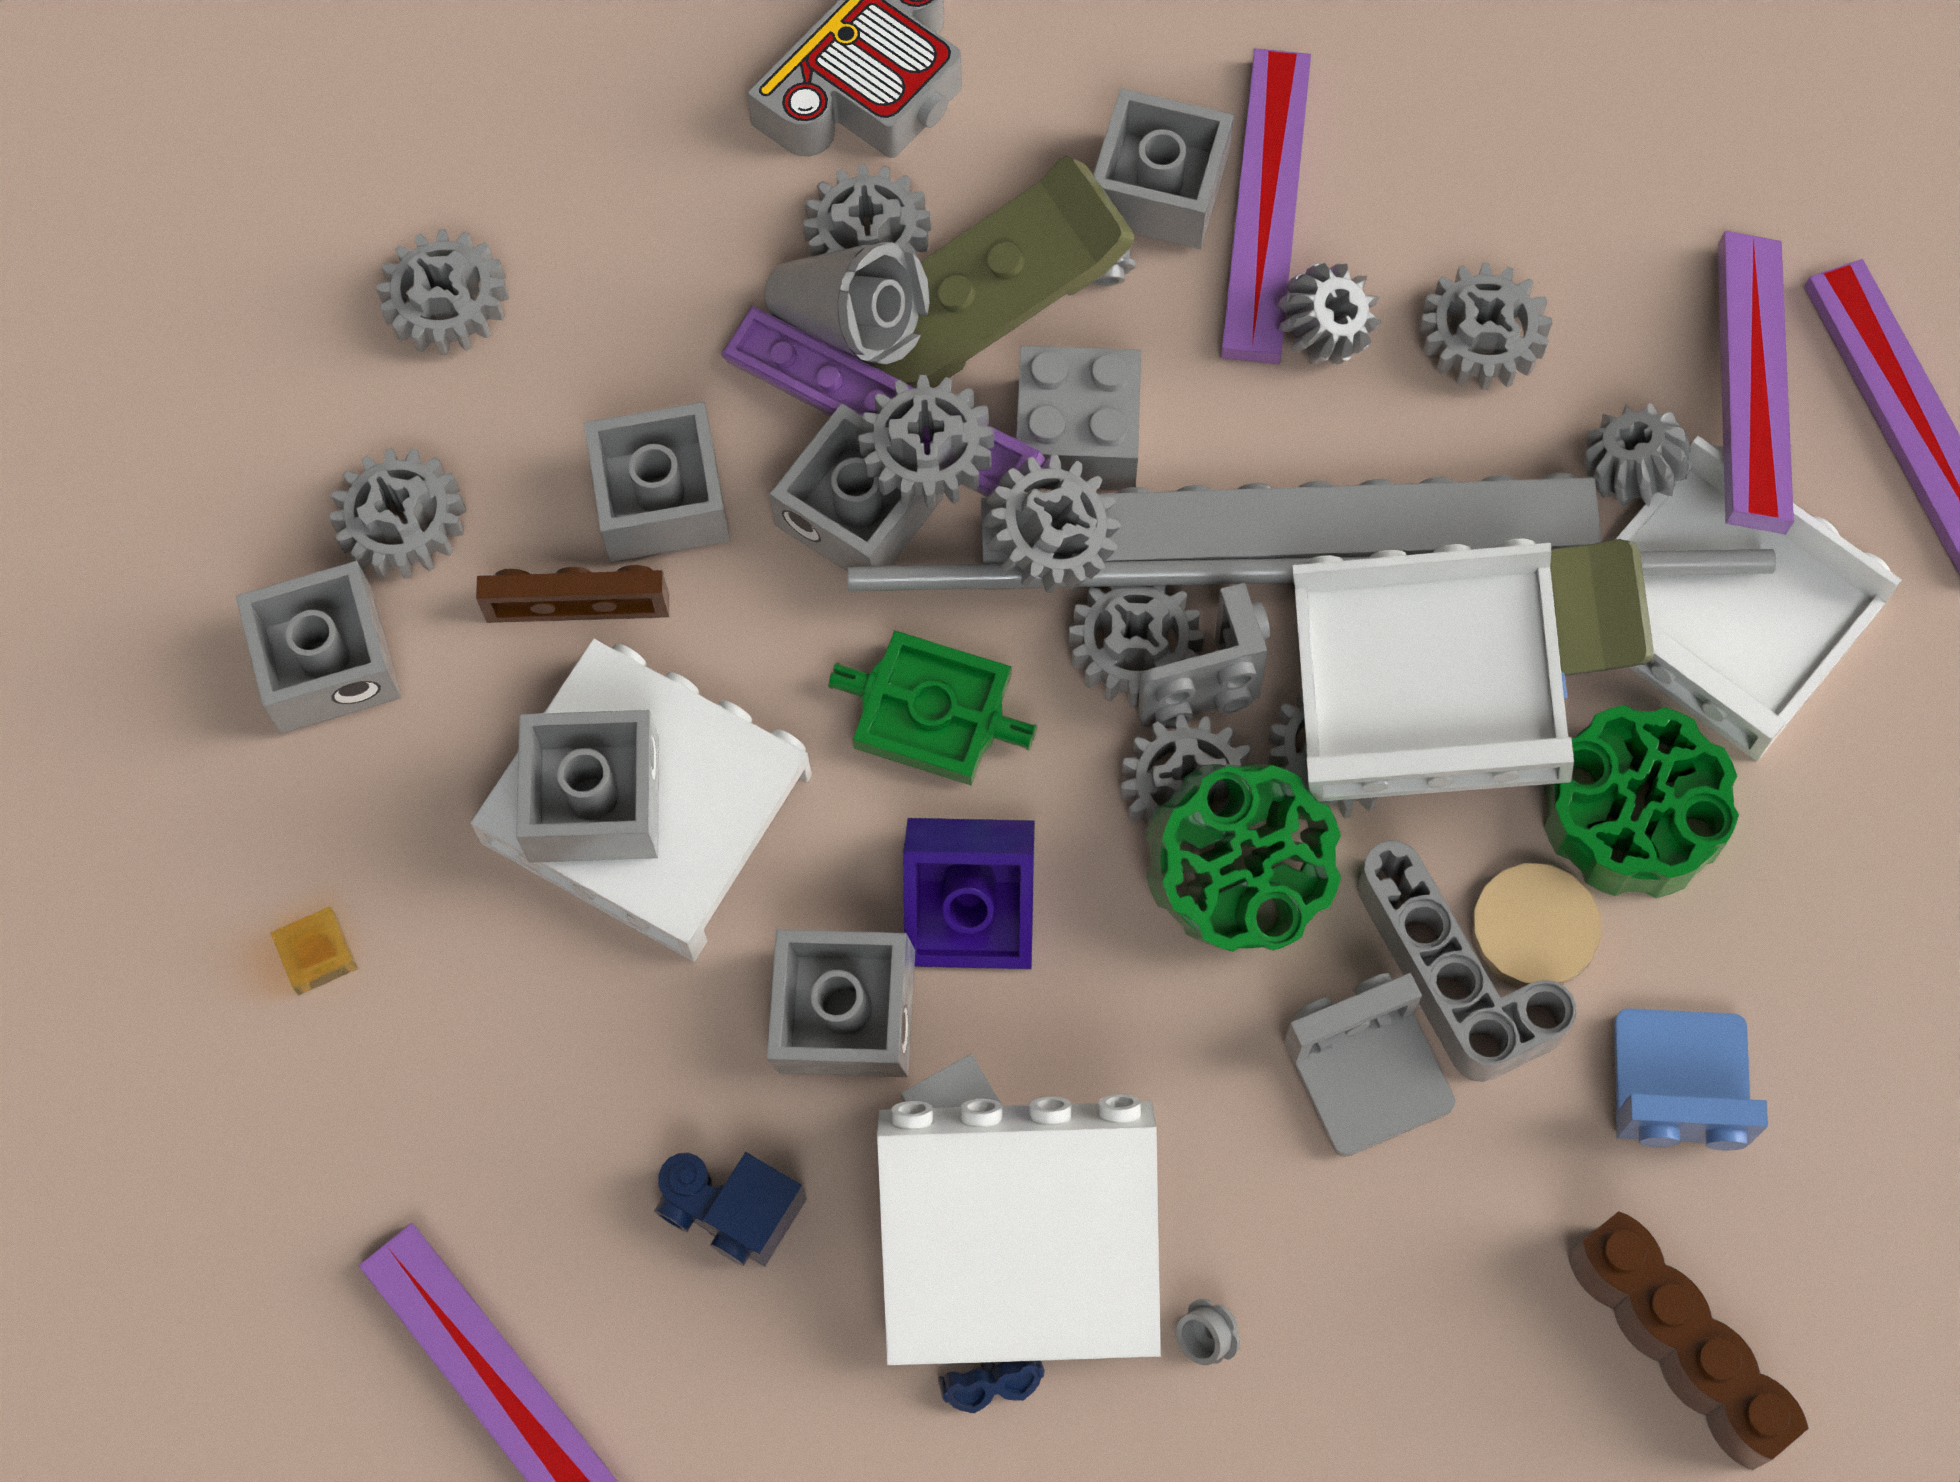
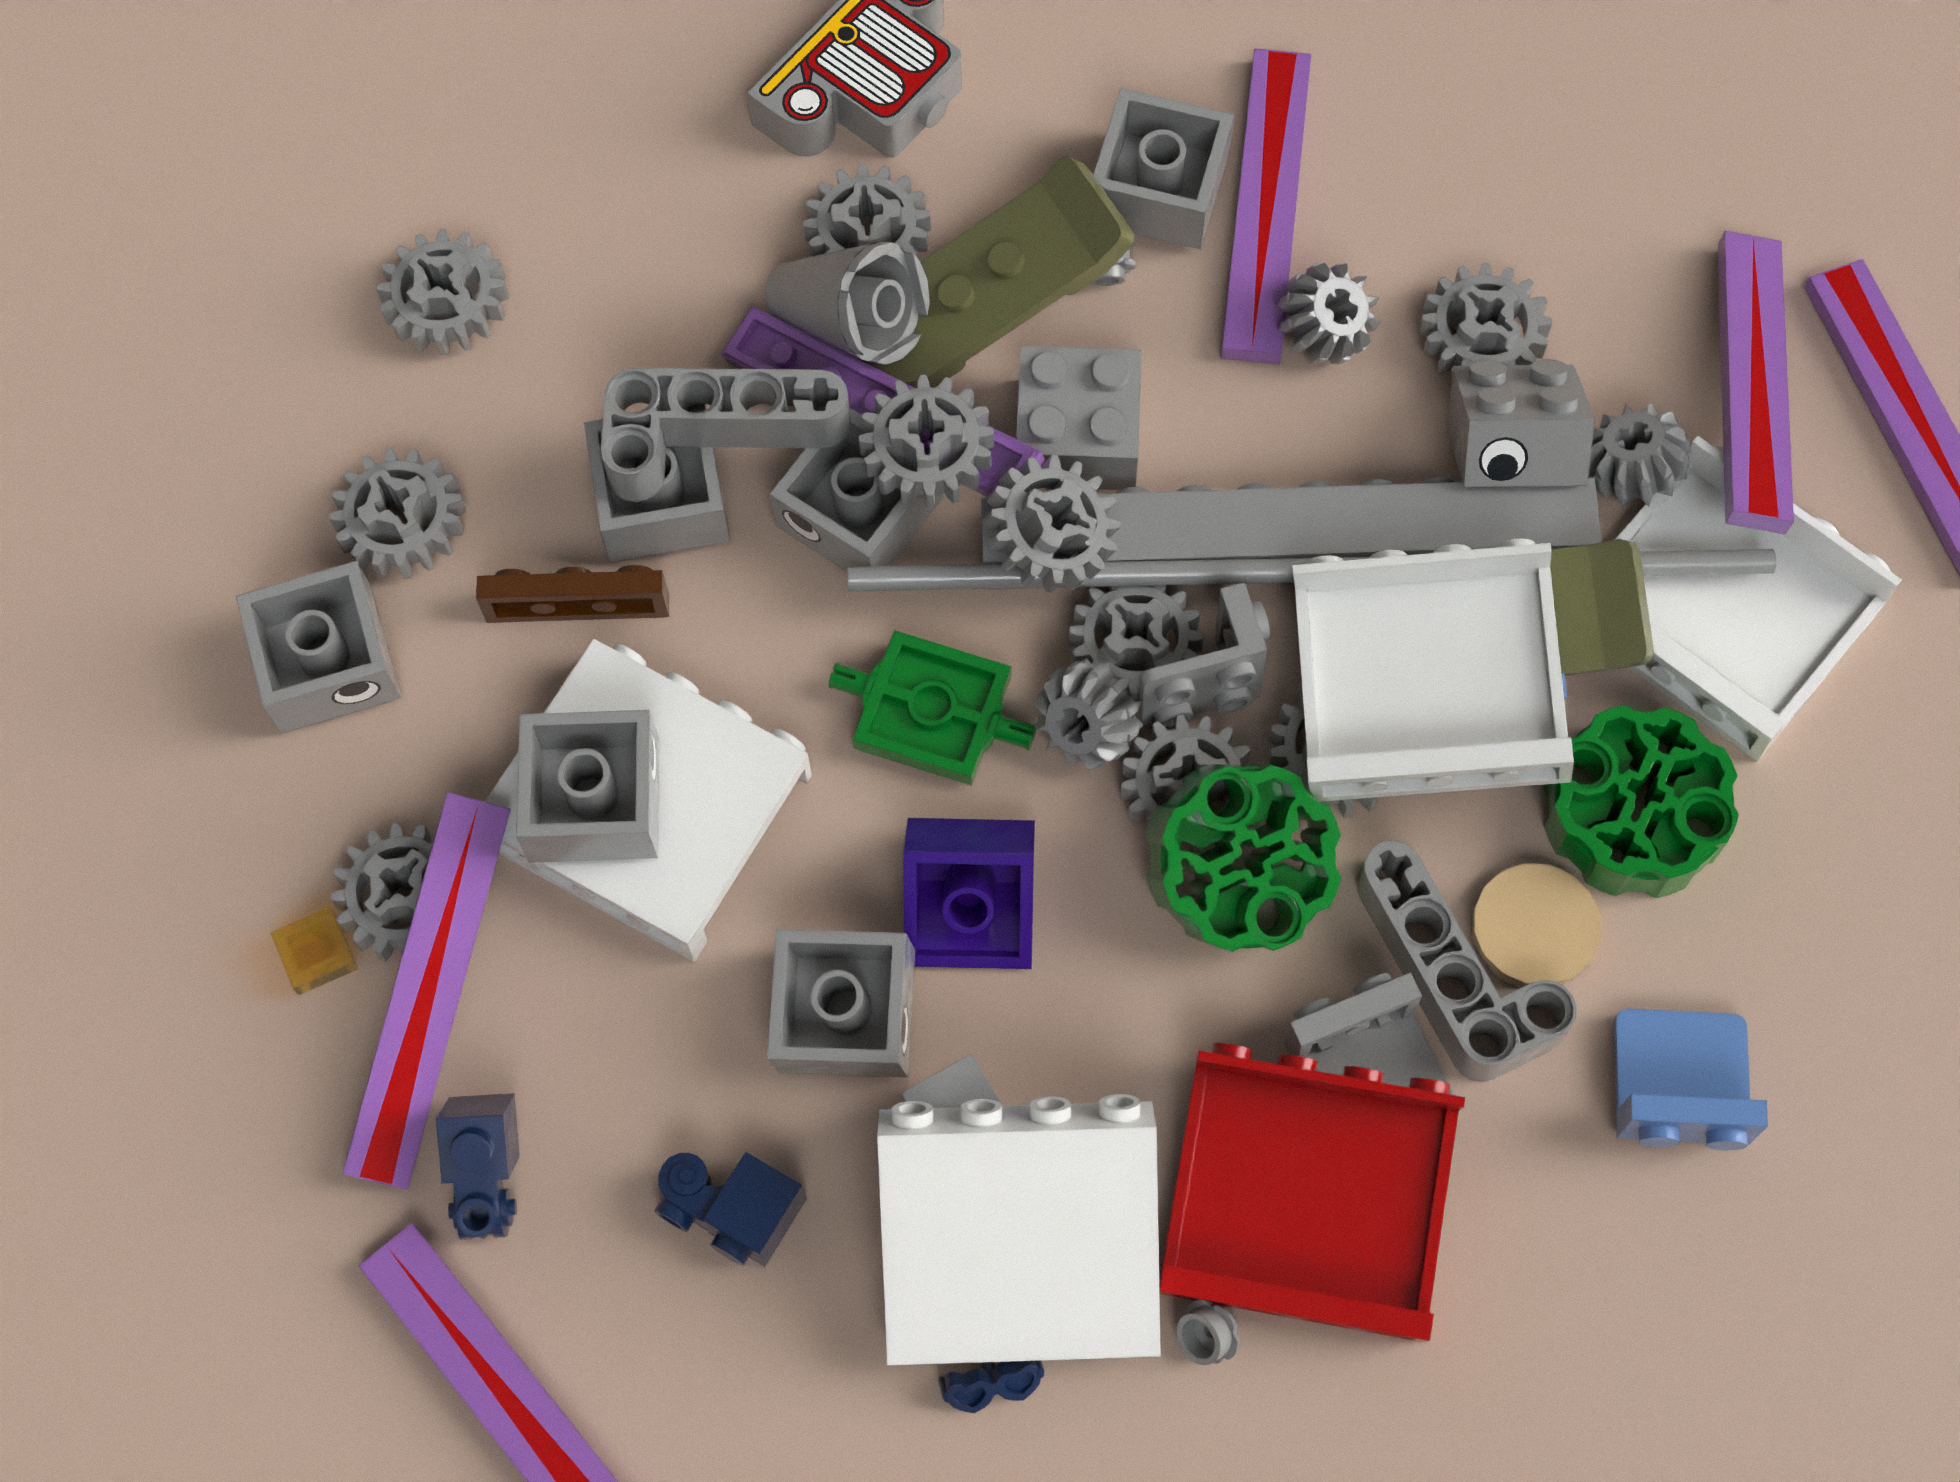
reddish brown brick [1568,1211,1809,1470] -> none
none -> light grey gear [330,823,434,962]
none -> medium lavender tile [342,792,511,1190]
none -> dark blue brick [436,1093,520,1240]
none -> light grey beam [601,368,851,502]
none -> light grey gear [1033,658,1143,770]
none -> red panel [1159,1043,1465,1342]
none -> light grey brick [1447,359,1595,487]

